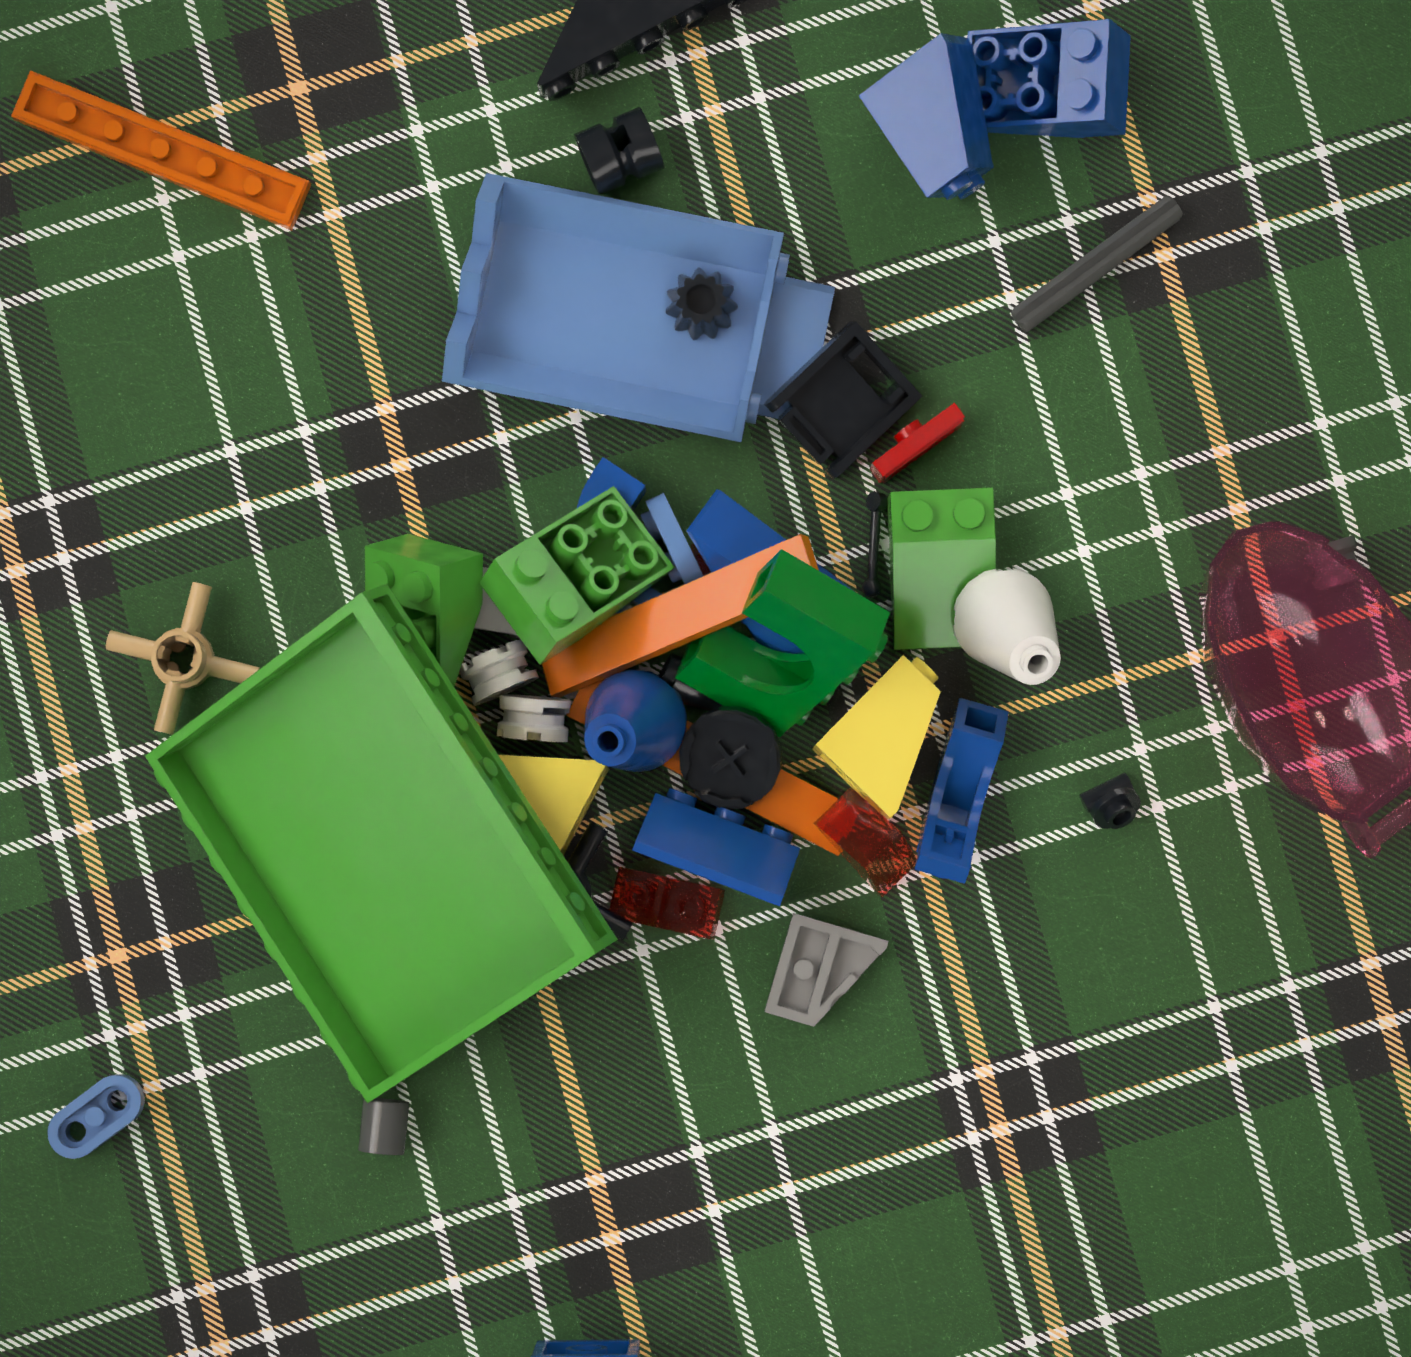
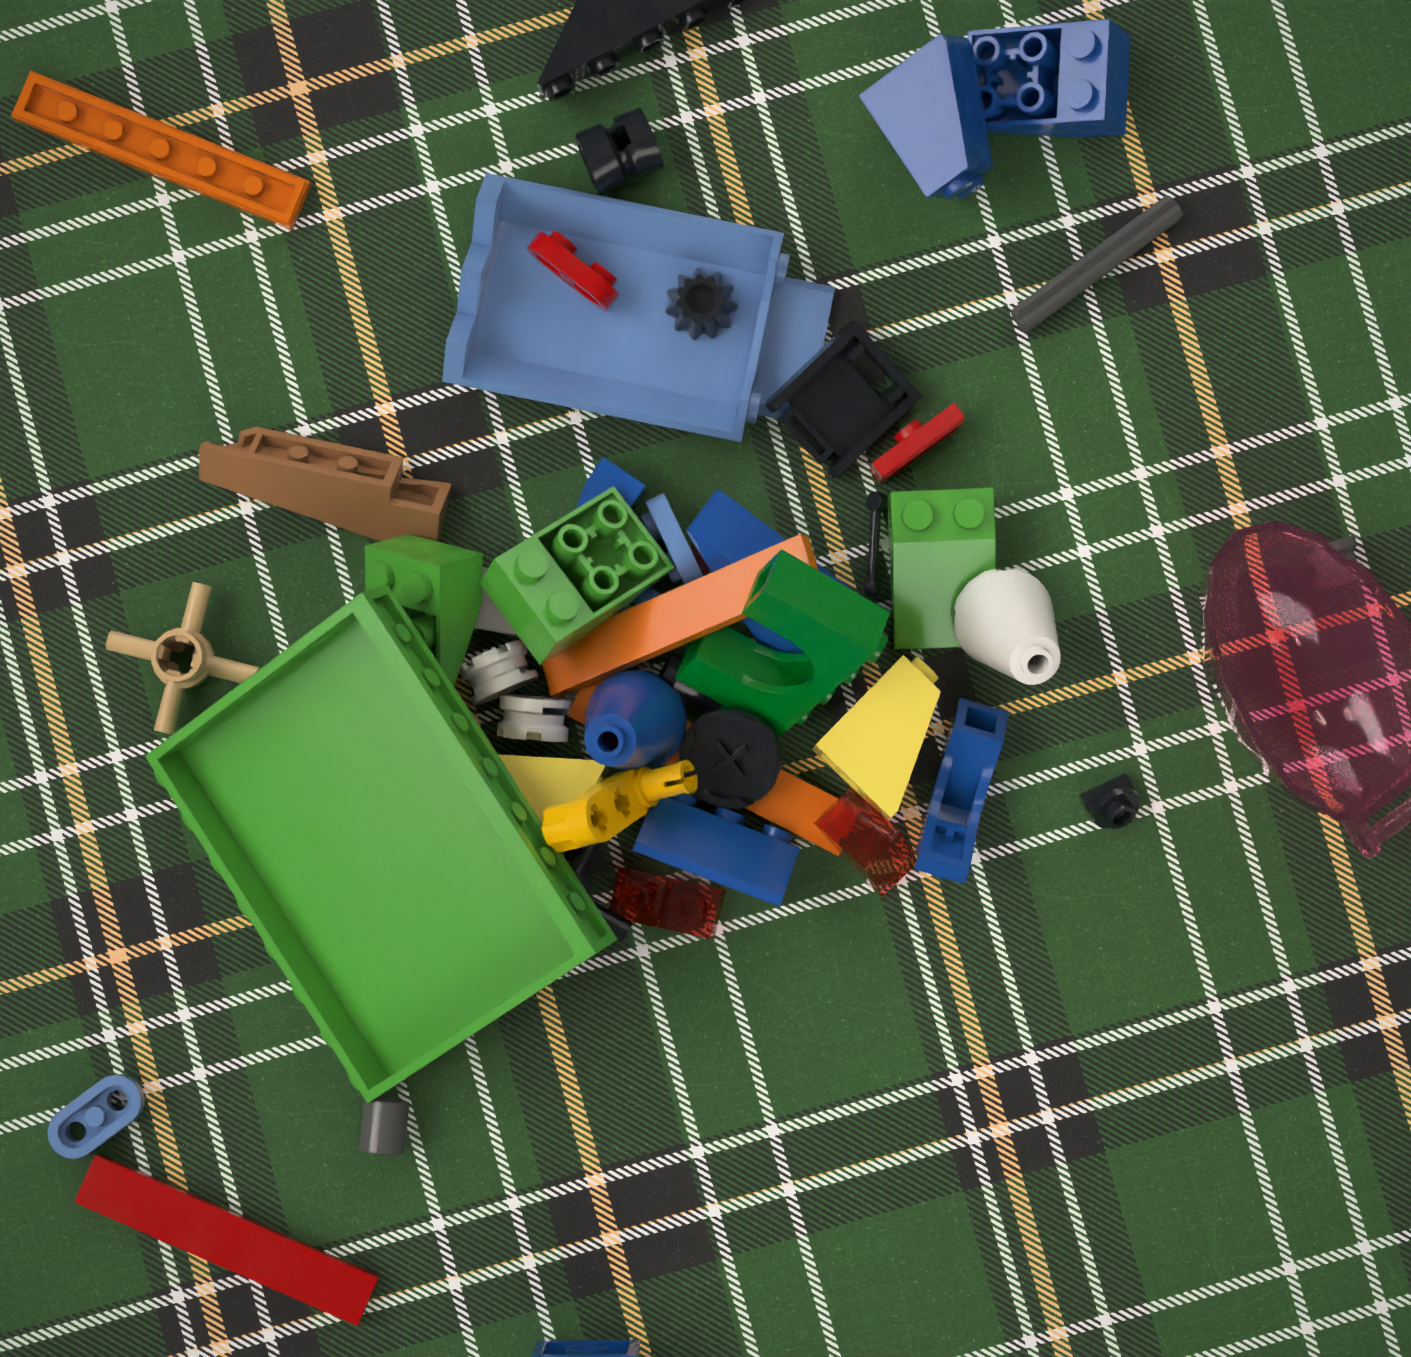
light grey wing [764,913,889,1027] -> none
none -> red tile [74,1153,380,1326]
none -> medium nougat wedge [199,427,452,542]
none -> red plate [527,230,619,311]
none -> yellow beam [541,760,698,853]

